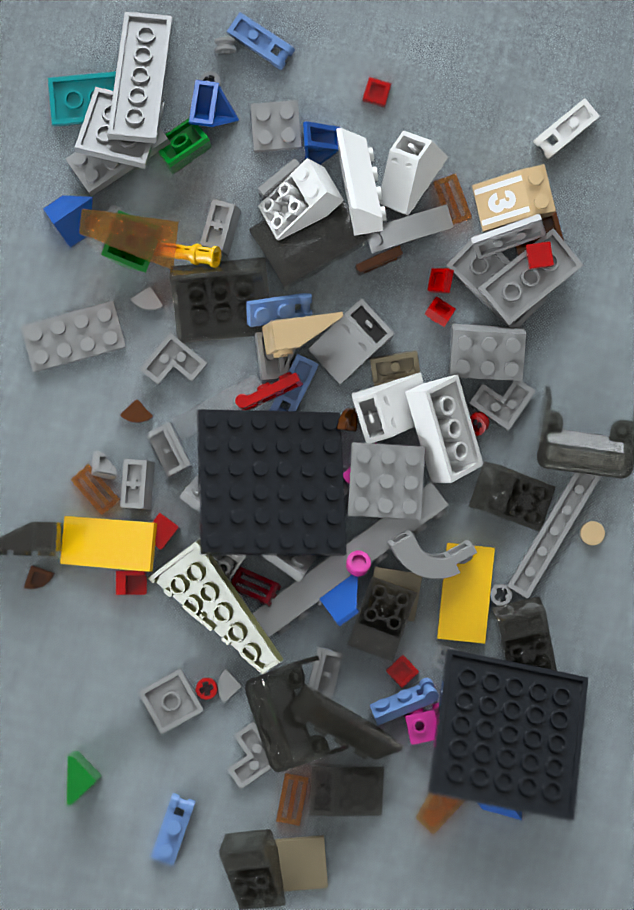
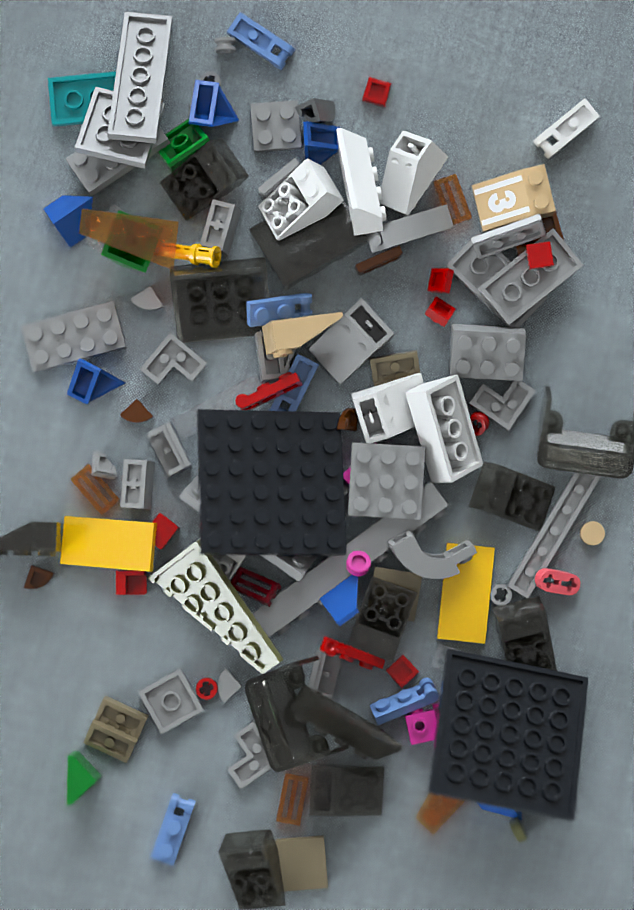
none -> blue slope [67,358,126,405]
none -> dark tan slope [83,695,149,763]
none -> clear smoke slope [160,138,249,221]
none -> dark grey brick [295,98,336,123]
none -> red hinge [319,636,385,670]
none -> olive tile [509,817,528,843]
none -> coral beam [535,568,581,595]

